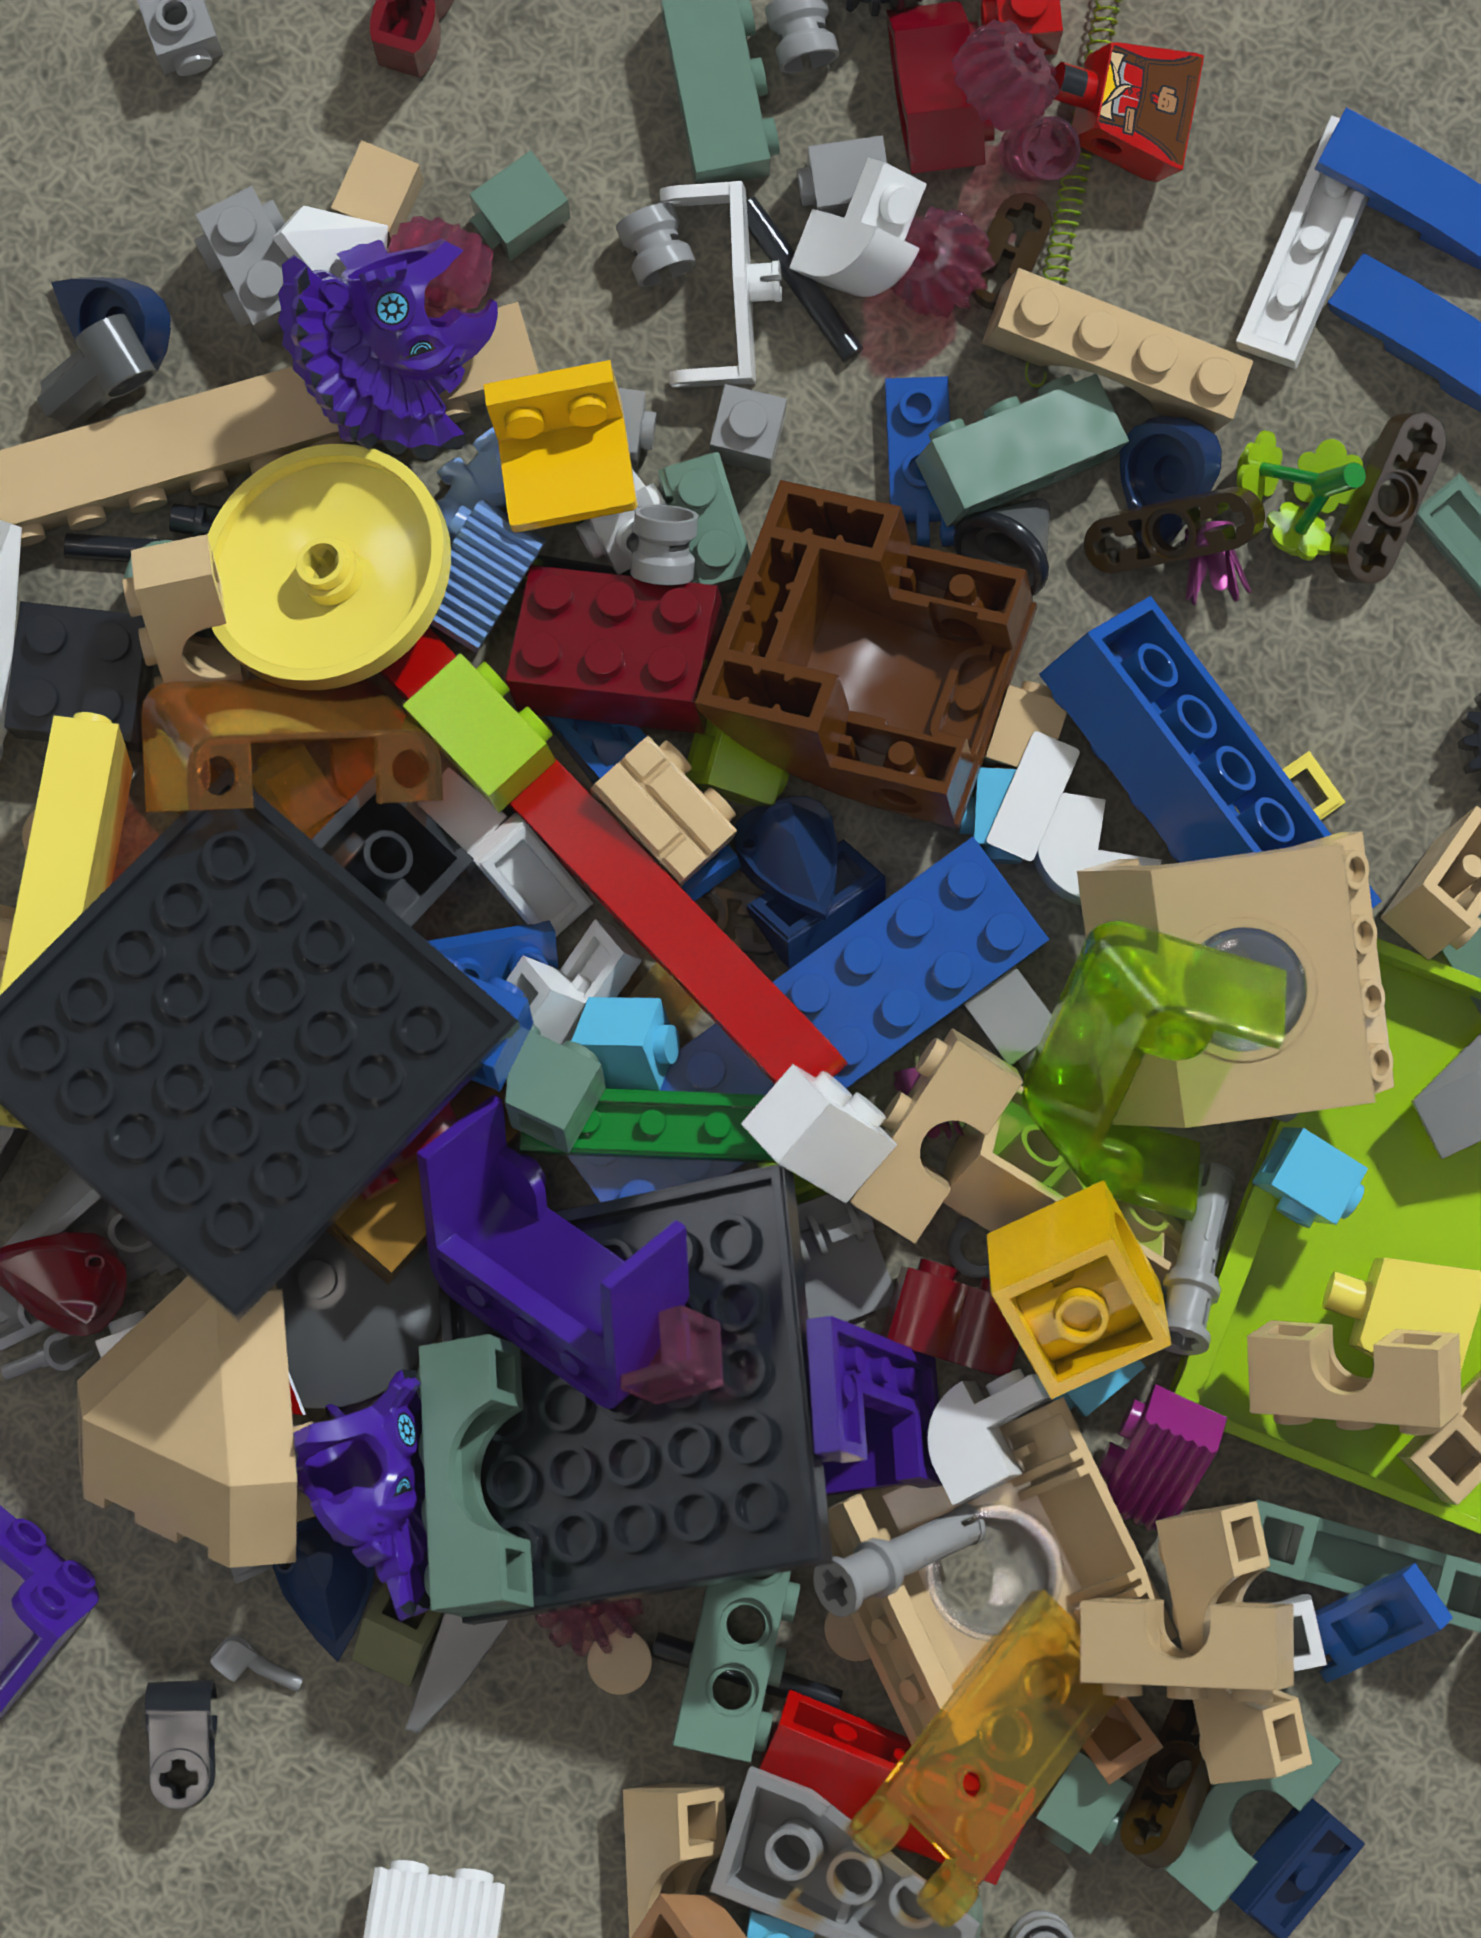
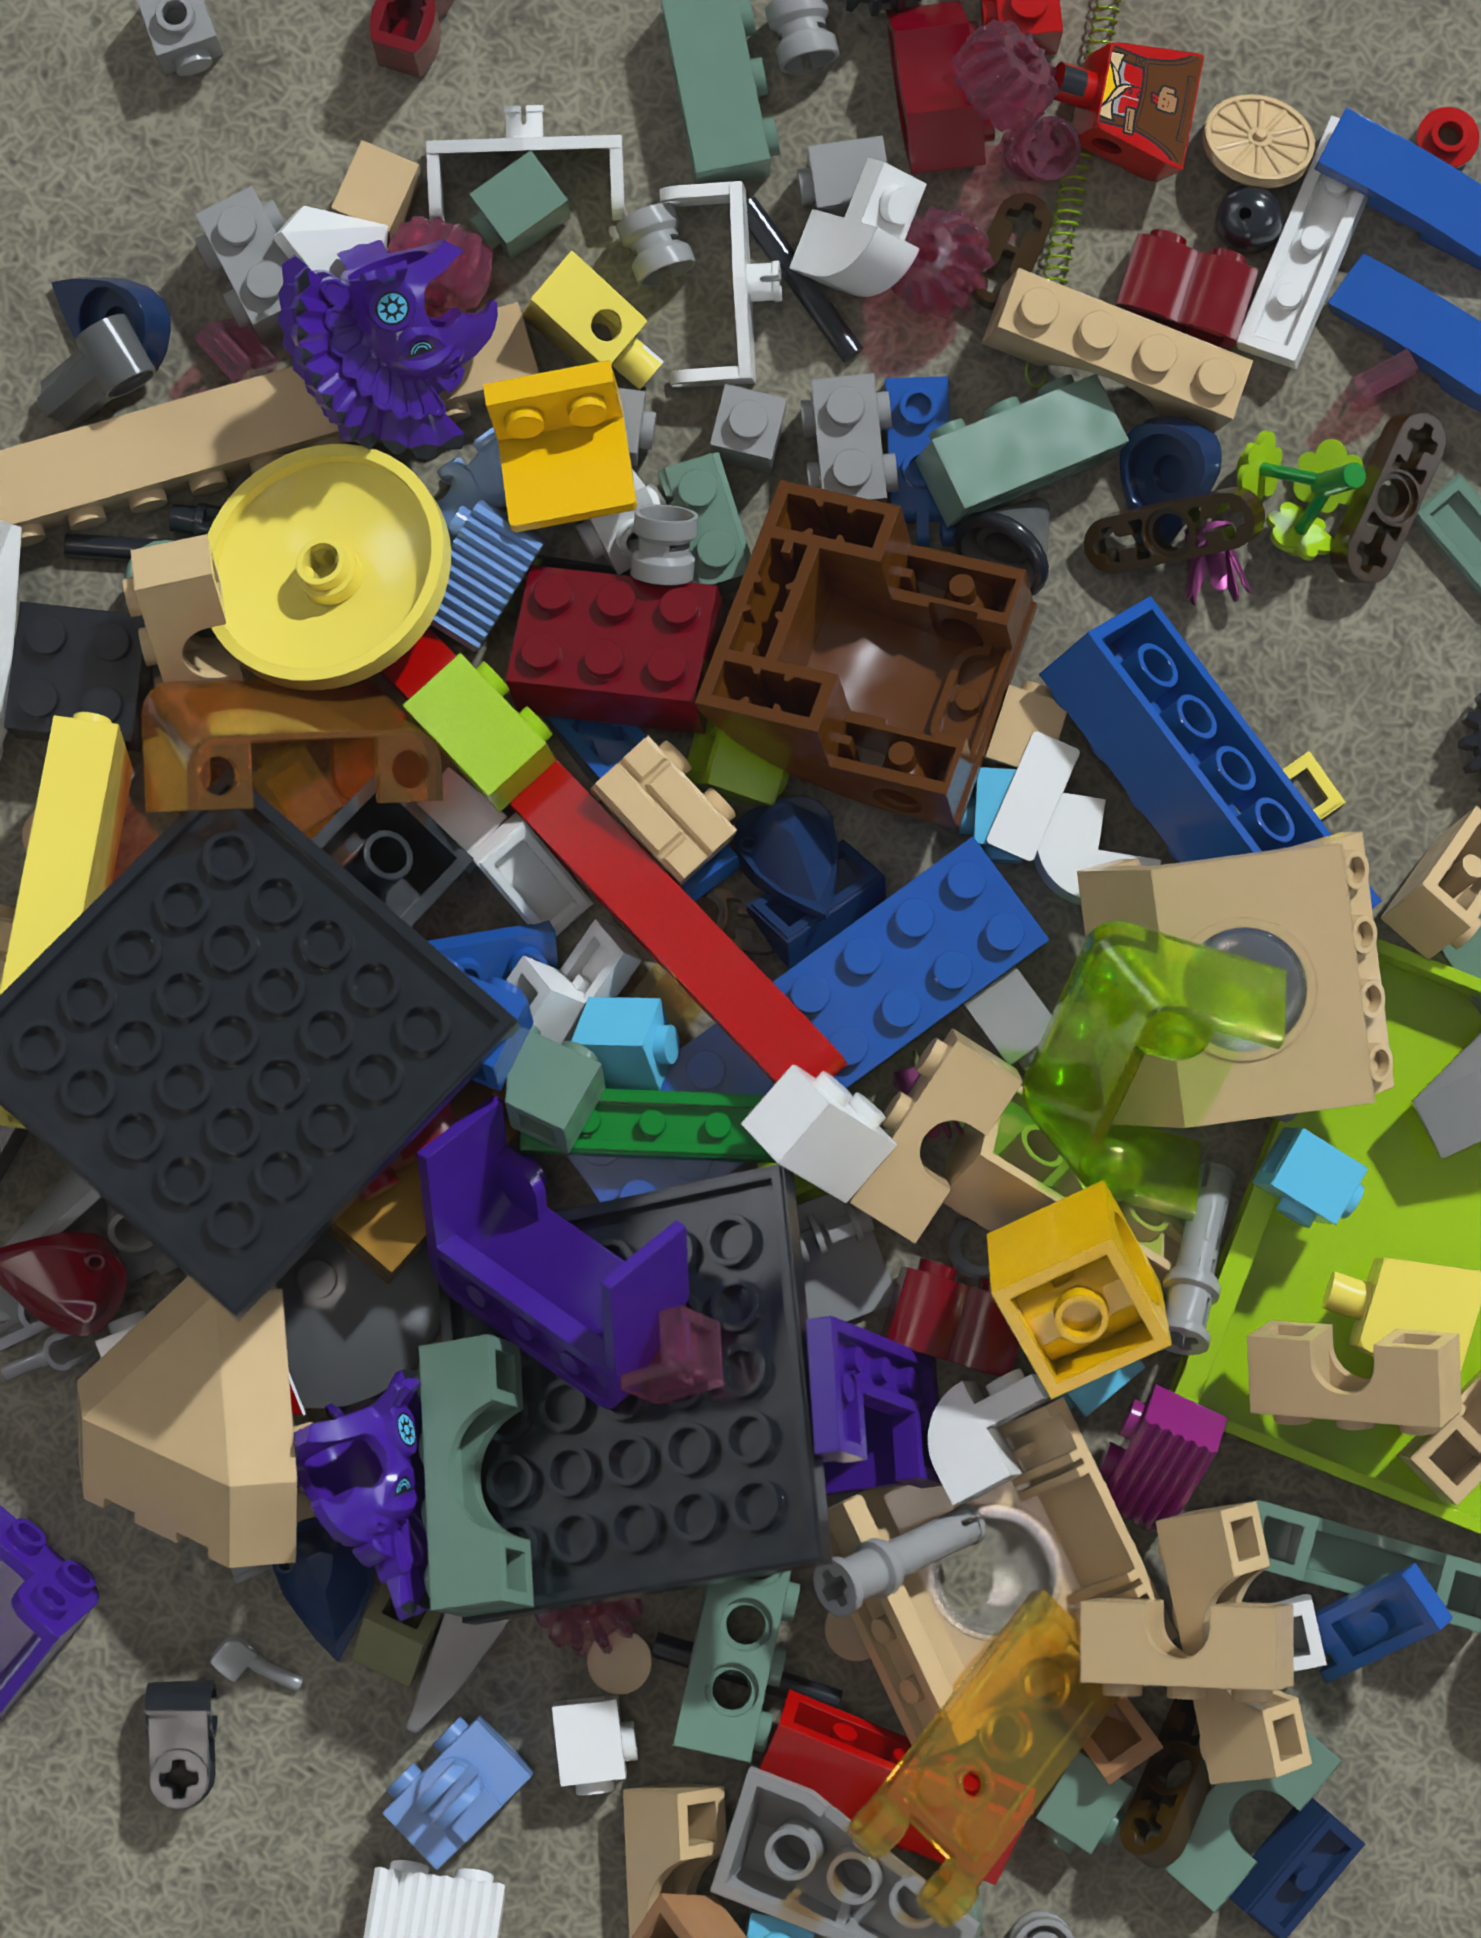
none -> clear pink tile [194,318,278,383]
none -> medium blue brick [382,1714,534,1870]
none -> white piece [426,105,625,226]
none -> light yellow torso [522,250,664,390]
none -> white brick [552,1694,638,1795]
none -> light grey brick [800,373,899,503]
none -> dark red brick [1114,229,1259,352]
none -> tan wheel [1202,94,1315,188]
none -> black piece [1215,185,1284,254]
none -> clear pink tile [1343,349,1418,412]
none -> red plate [1416,107,1480,169]

